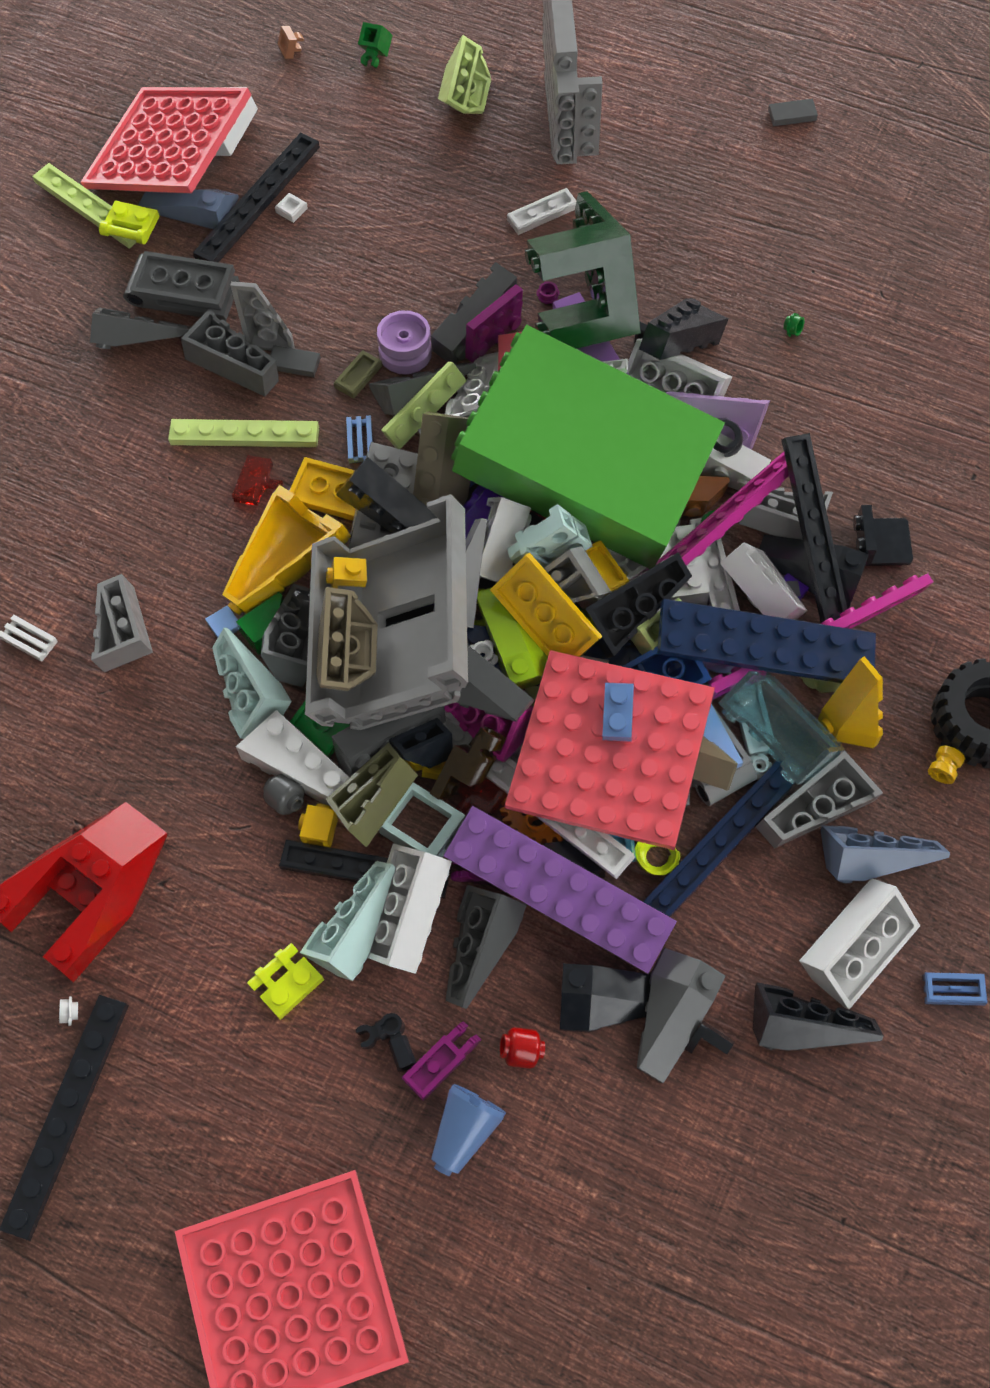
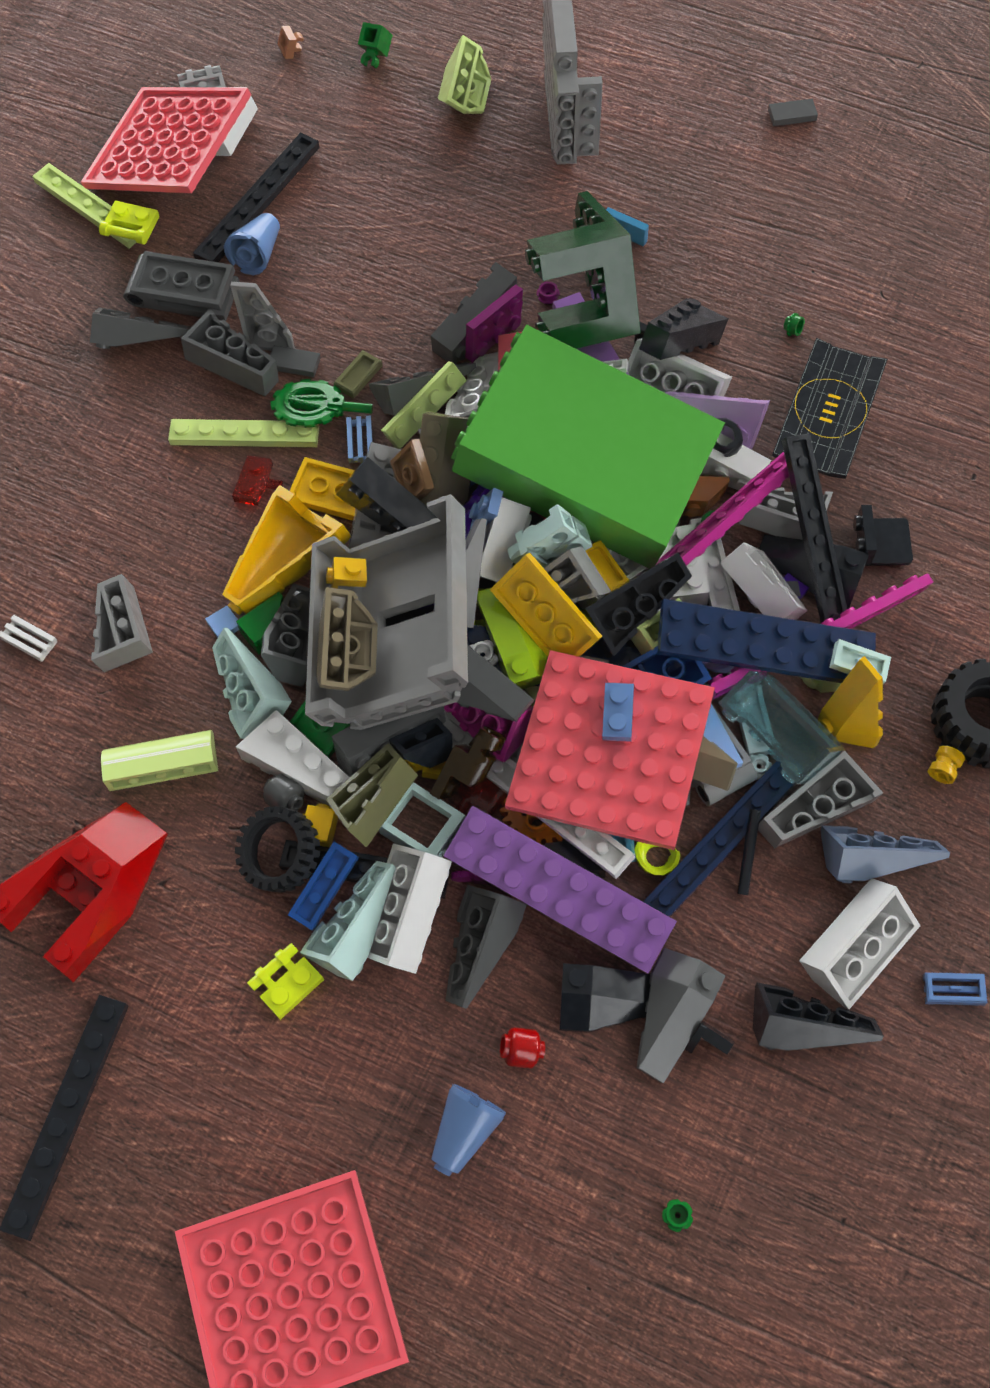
white plate [59,996,78,1026] -> none
sand blue wedge [138,189,239,229] -> none
white tile [275,193,308,223] -> none
black bar [356,1013,417,1072] -> none
lavender wheel [377,311,432,374] -> none
magenta hinge [402,1021,481,1101] -> none
white tile [507,188,576,235] -> none
none -> yellowish green brick [101,730,218,791]
none -> light grey plate [177,65,226,88]
none -> medium blue cone [224,213,280,275]
none -> black tyre [235,806,320,893]
none -> green bar [270,379,373,428]
none -> blue plate [288,842,359,931]
none -> medium nougat plate [390,439,435,501]
none -> medium blue plate [469,488,503,529]
none -> dark azure tile [606,207,649,247]
none -> green plate [662,1199,693,1232]
none -> black bar [737,809,761,896]
none -> black hinge [772,338,888,479]
none -> light aqua plate [829,639,891,684]

